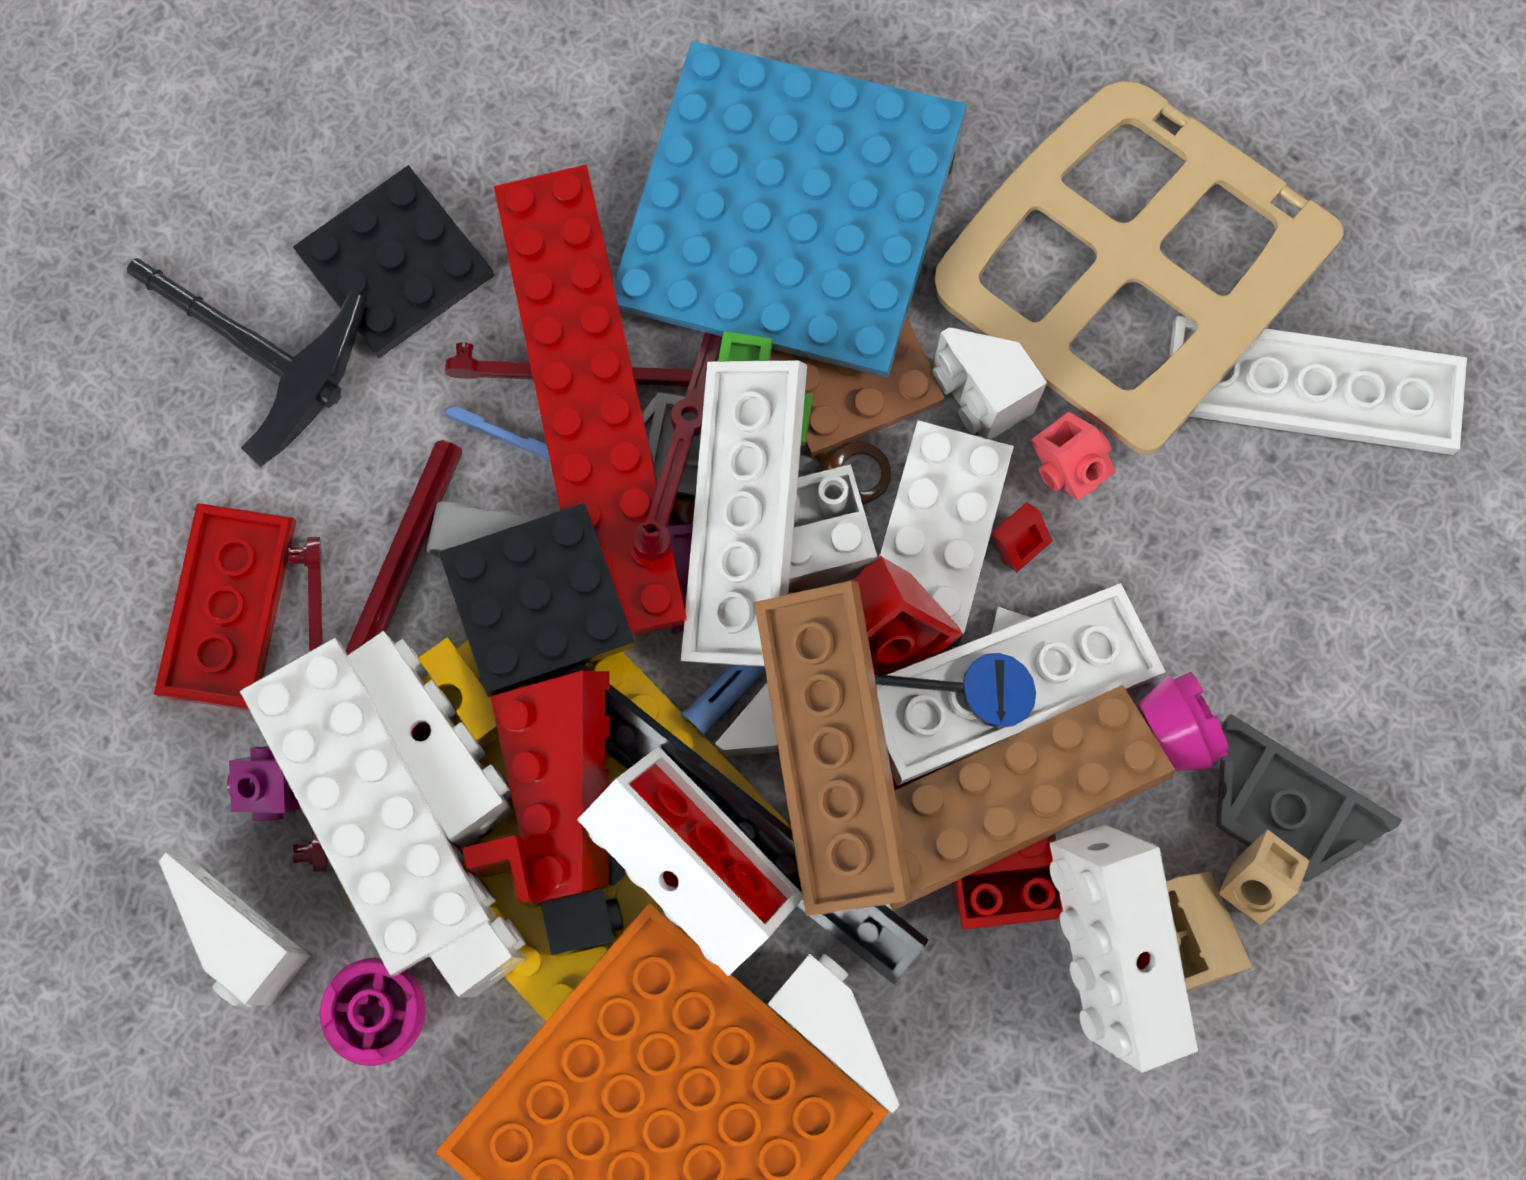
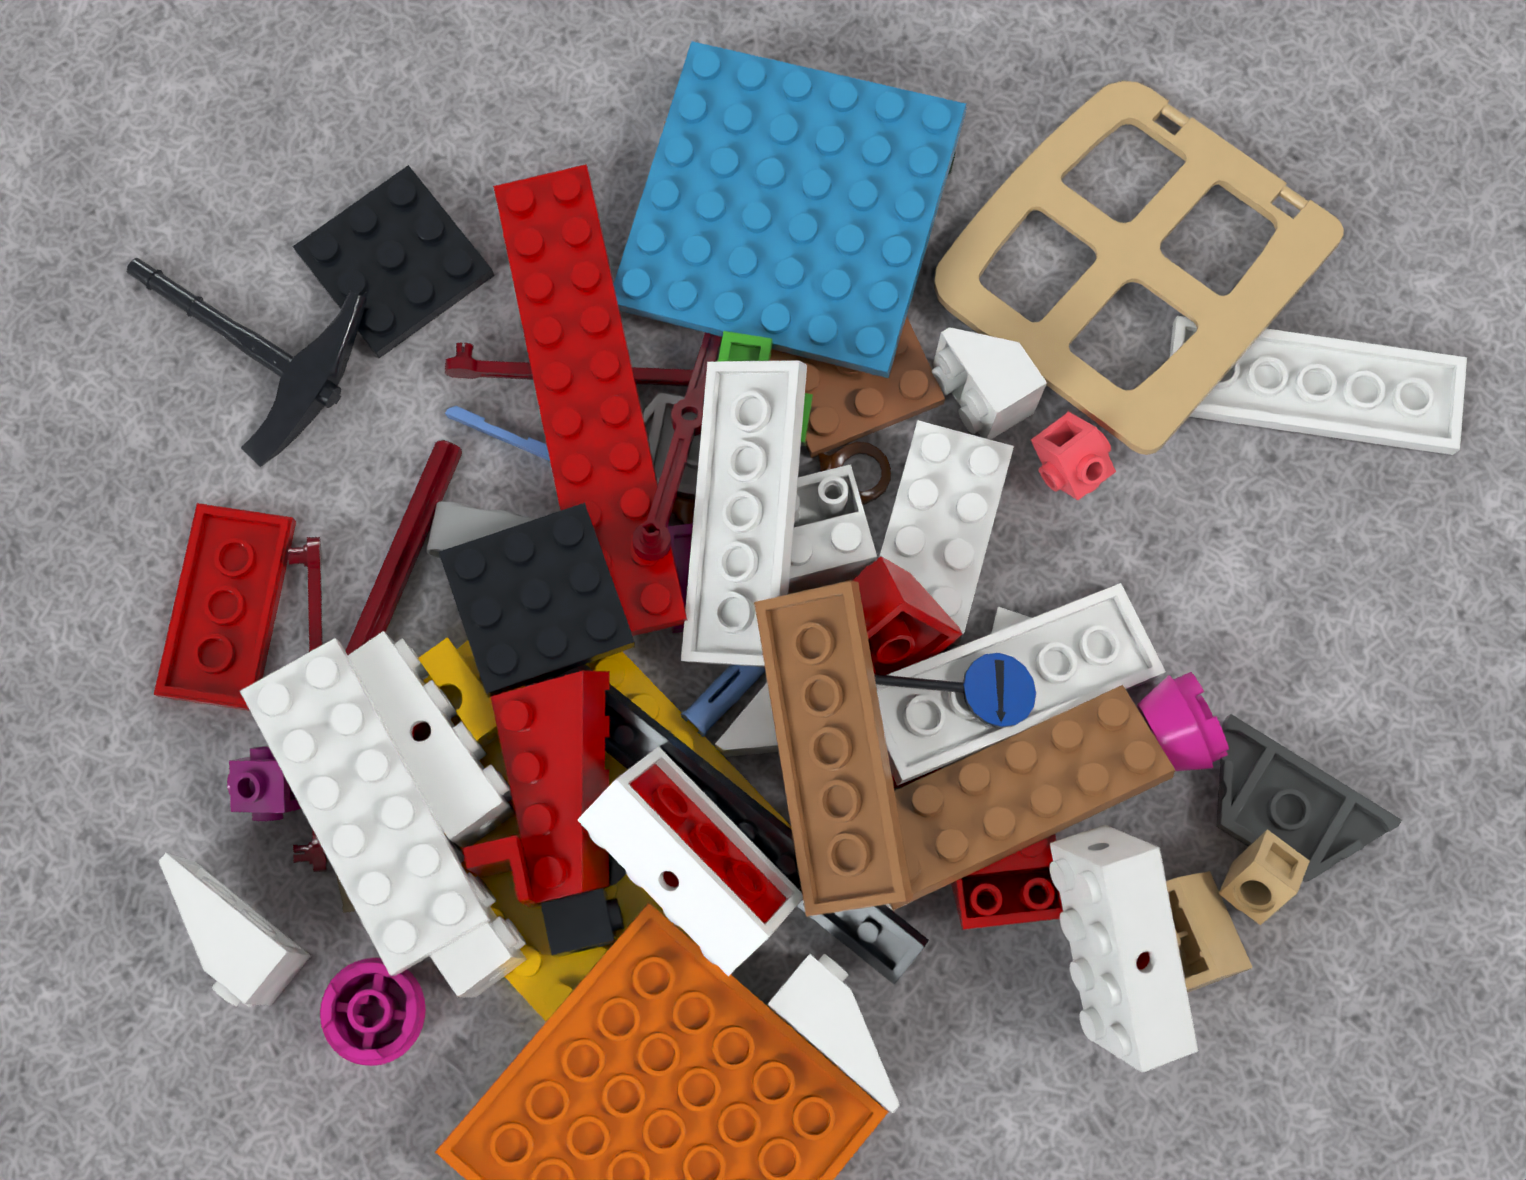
red plate [991,502,1052,573] -> none

